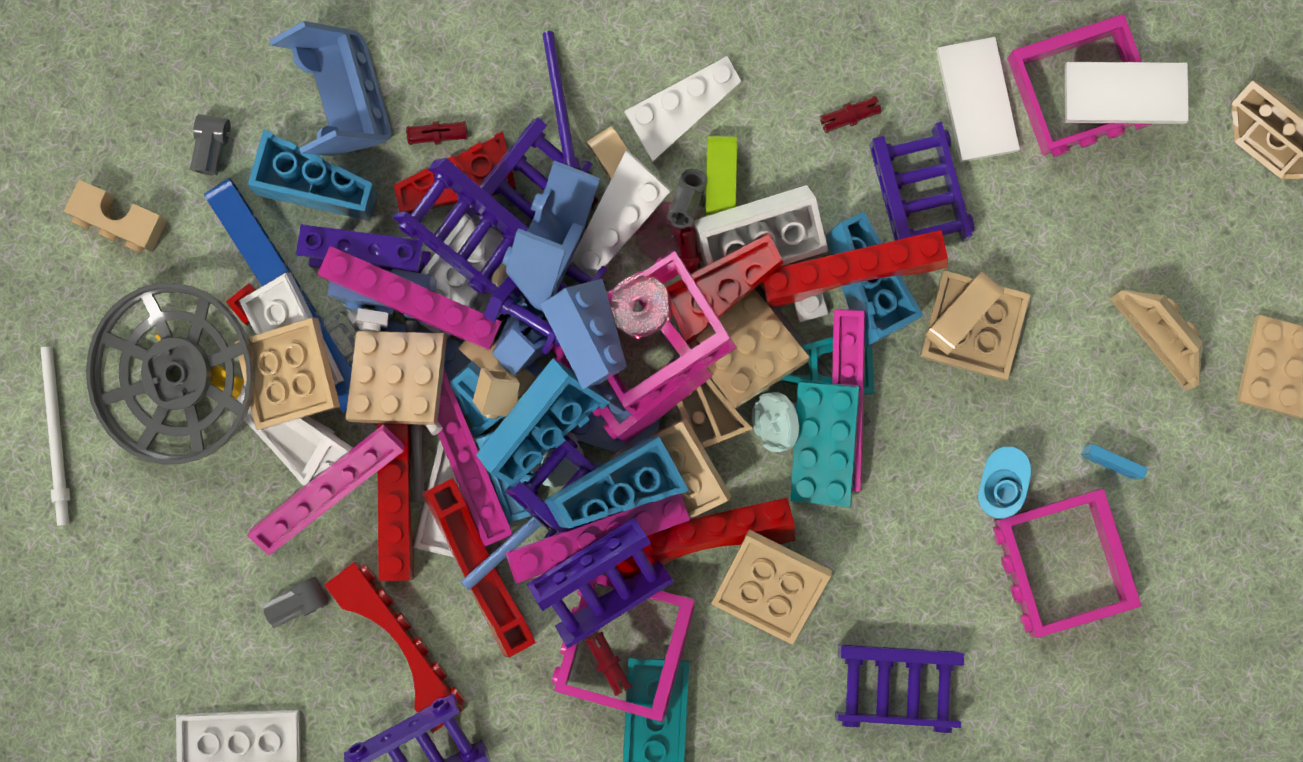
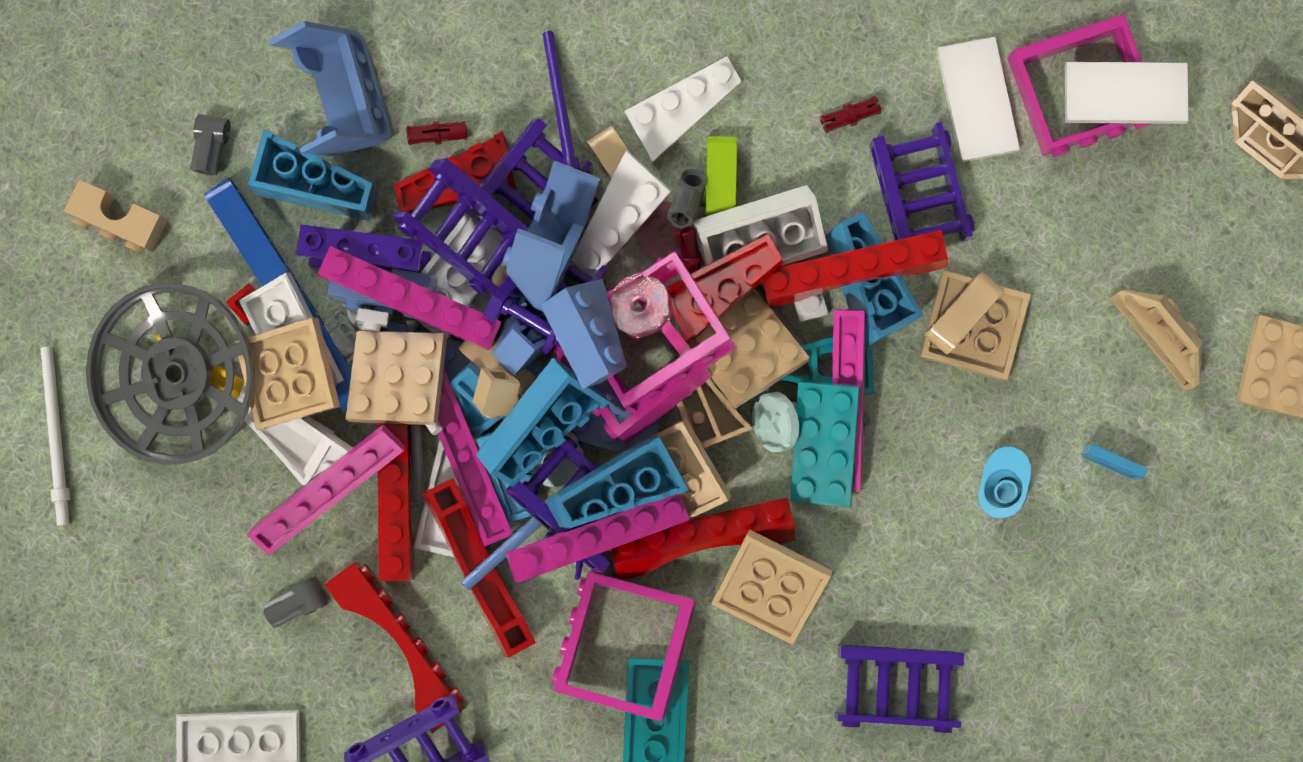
dark purple fence [527,517,673,649] -> none
dark red pin [585,631,633,696] -> none
dark pink window [993,489,1142,638] -> none

